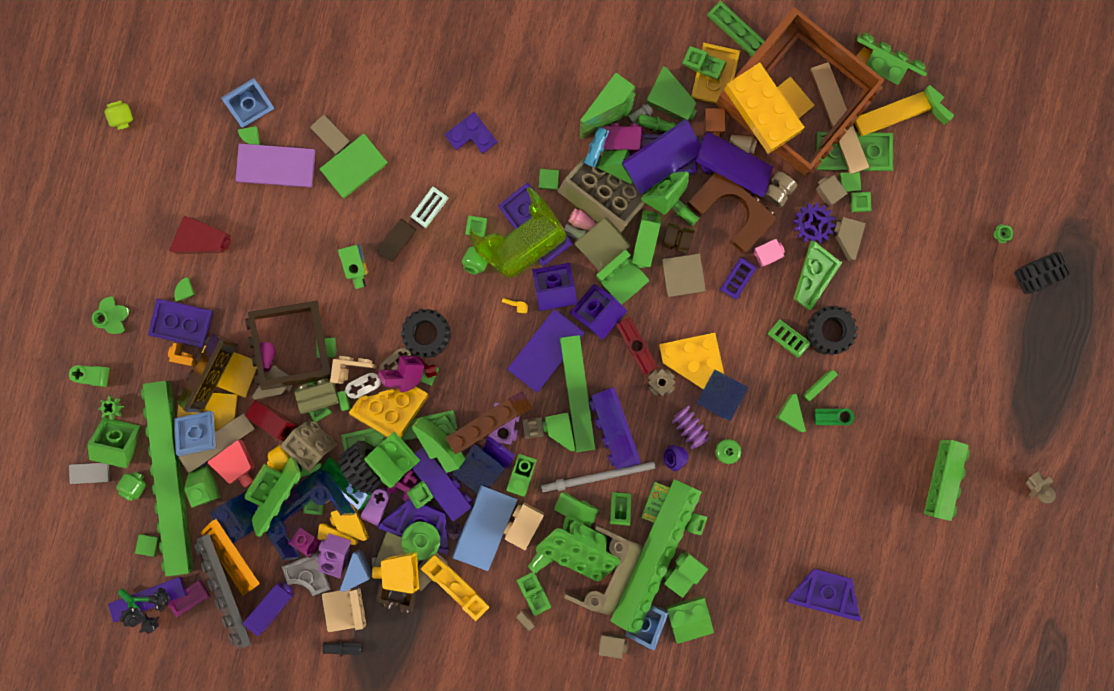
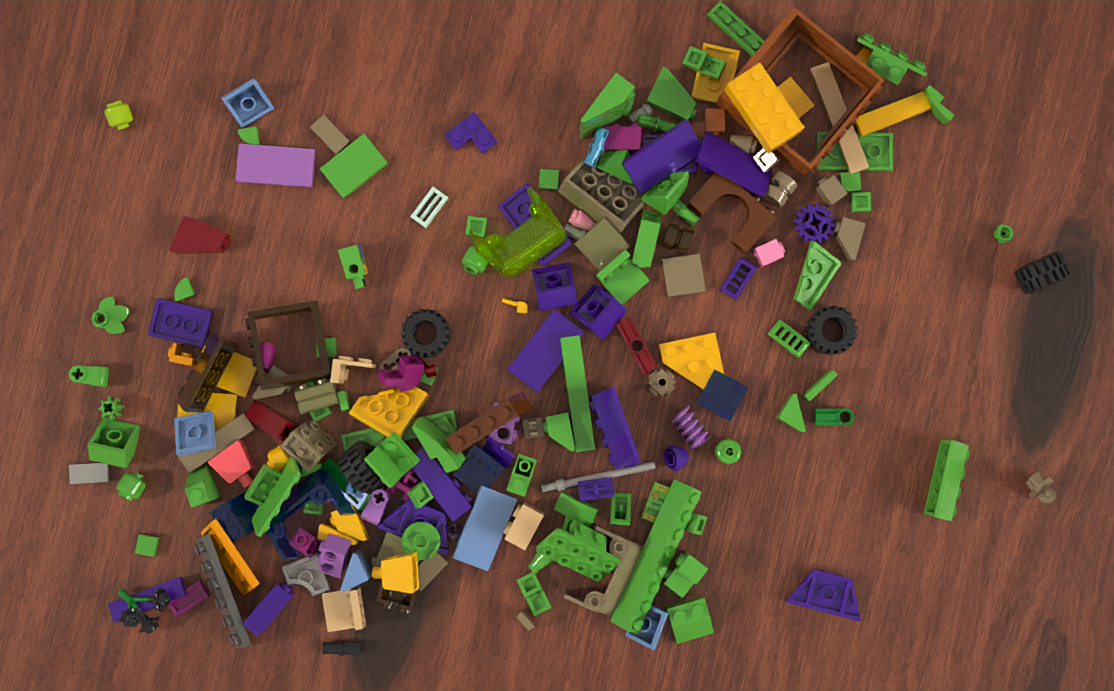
bright green brick [141,381,194,576] -> none
white beam [345,373,381,399] -> none
dark brown slope [377,219,416,262] -> none
yellow slope [420,554,489,621] -> none
dark tan brick [598,633,628,659] -> none
none -> dark purple hips [578,477,615,501]
none -> tile [753,148,781,172]

